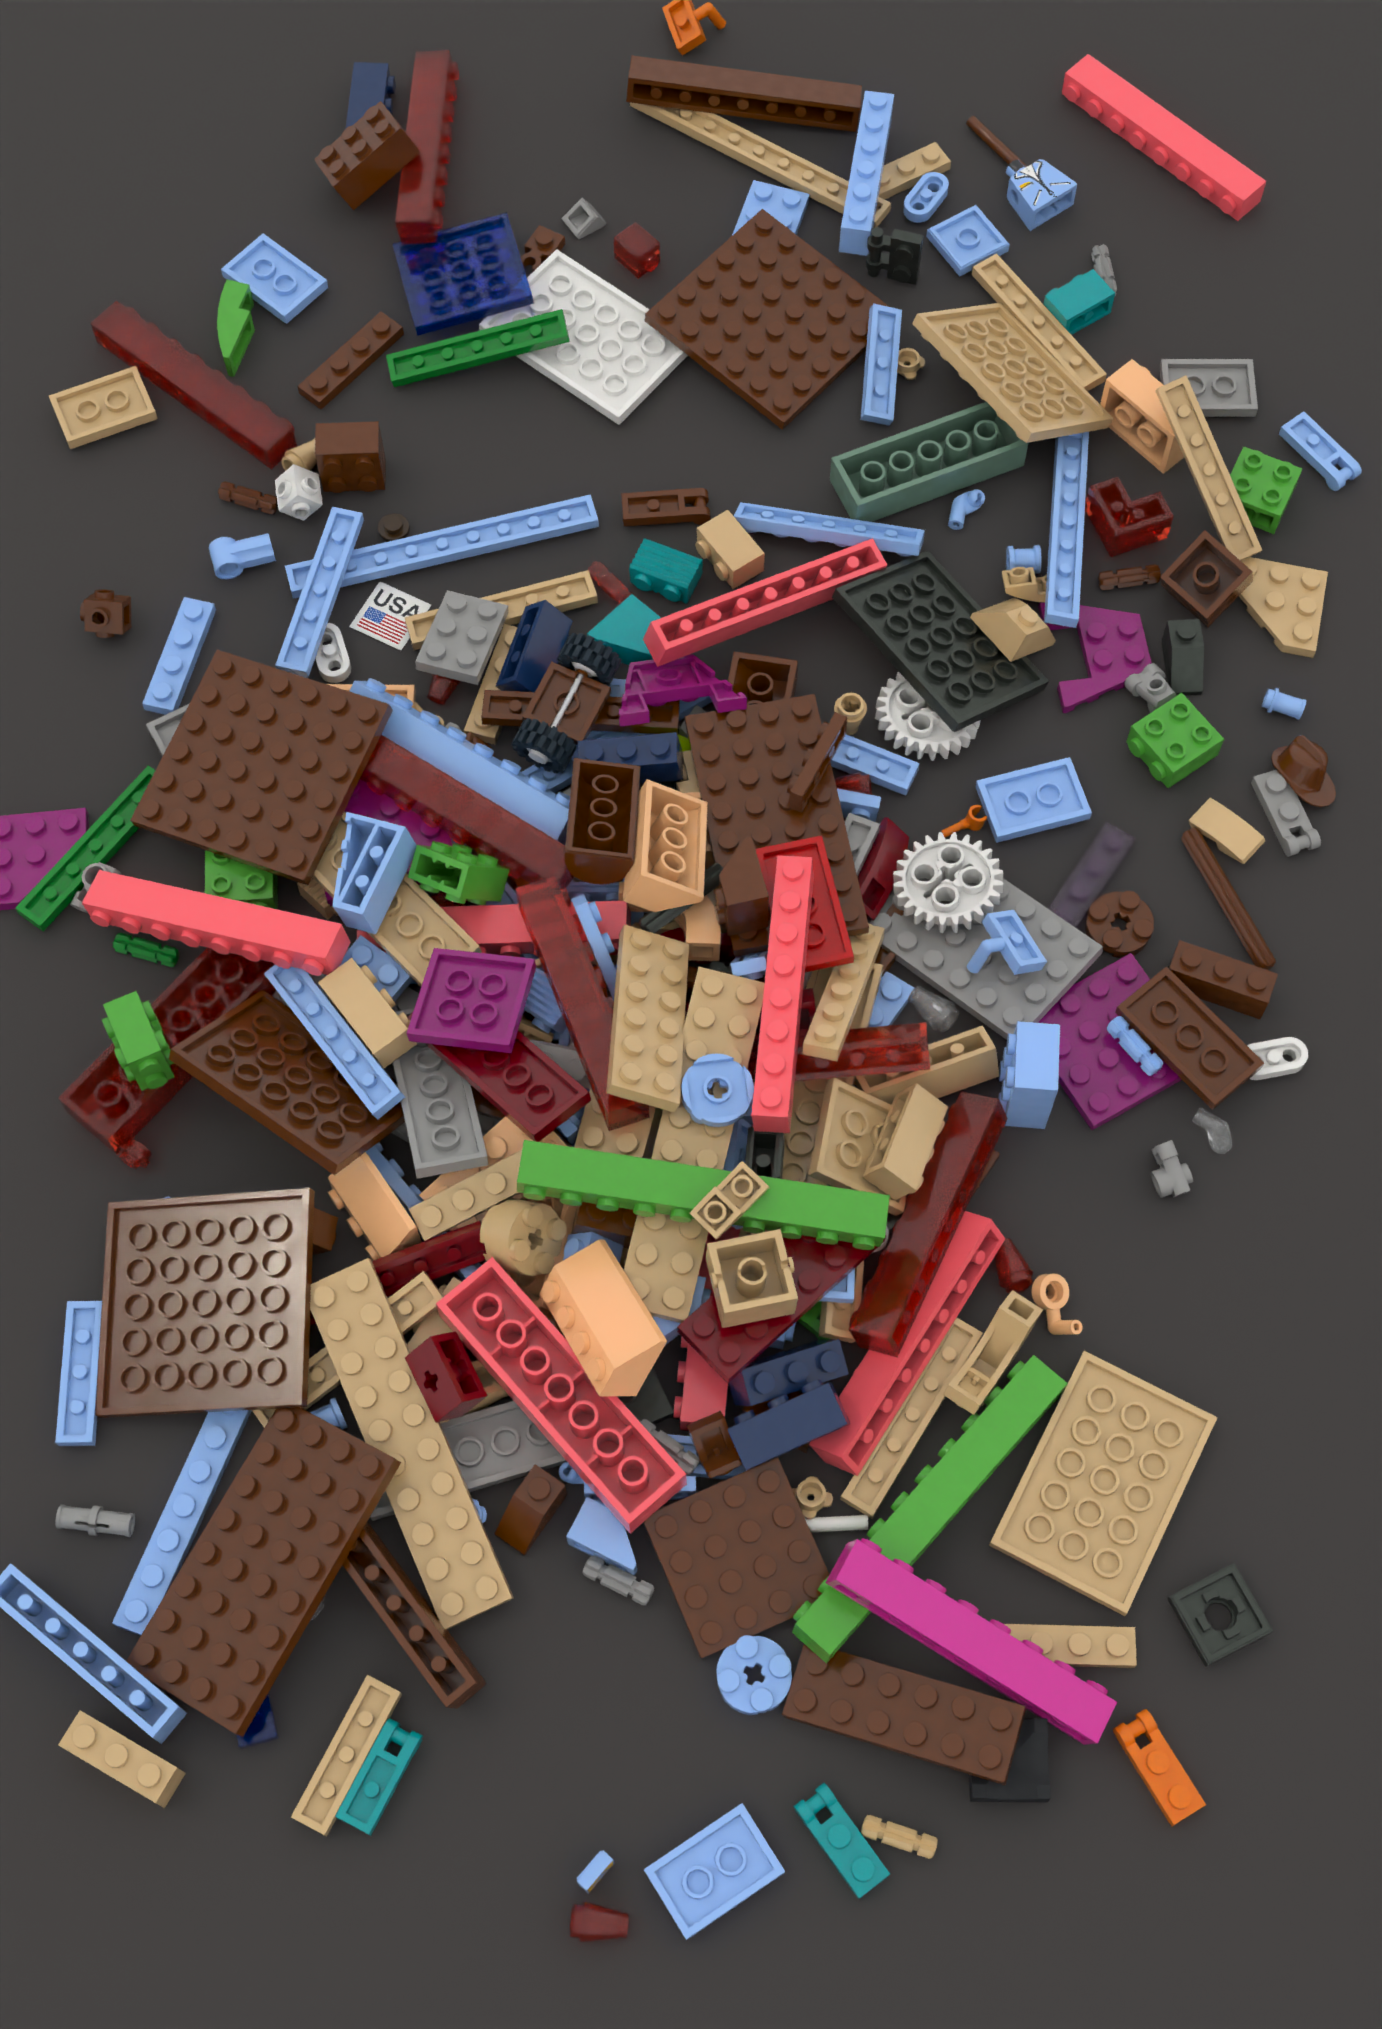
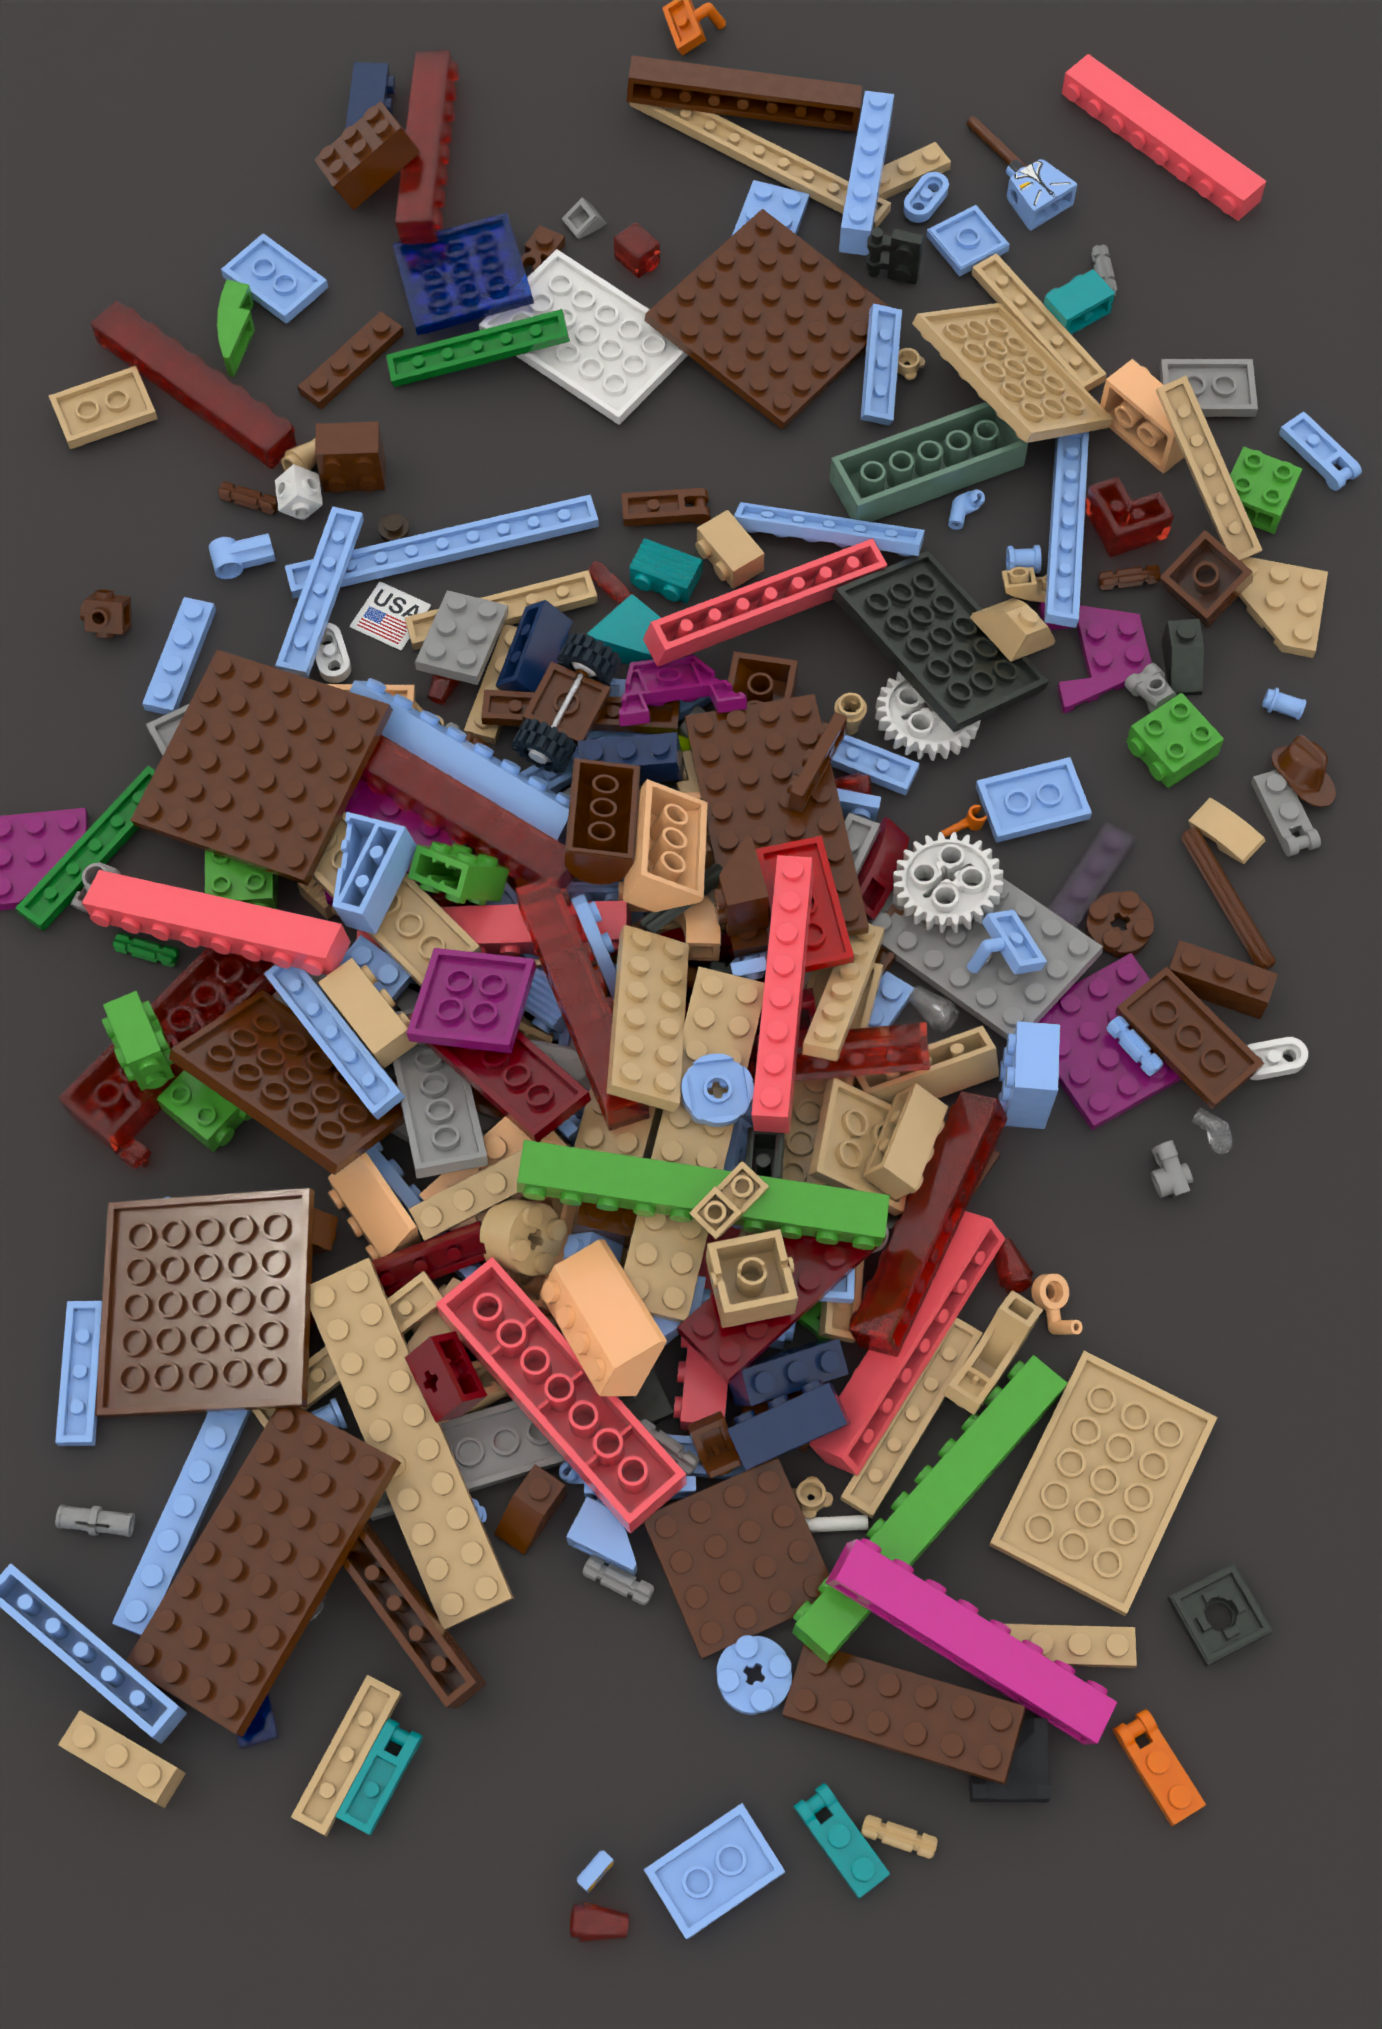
none -> bright green brick [157,1070,252,1152]

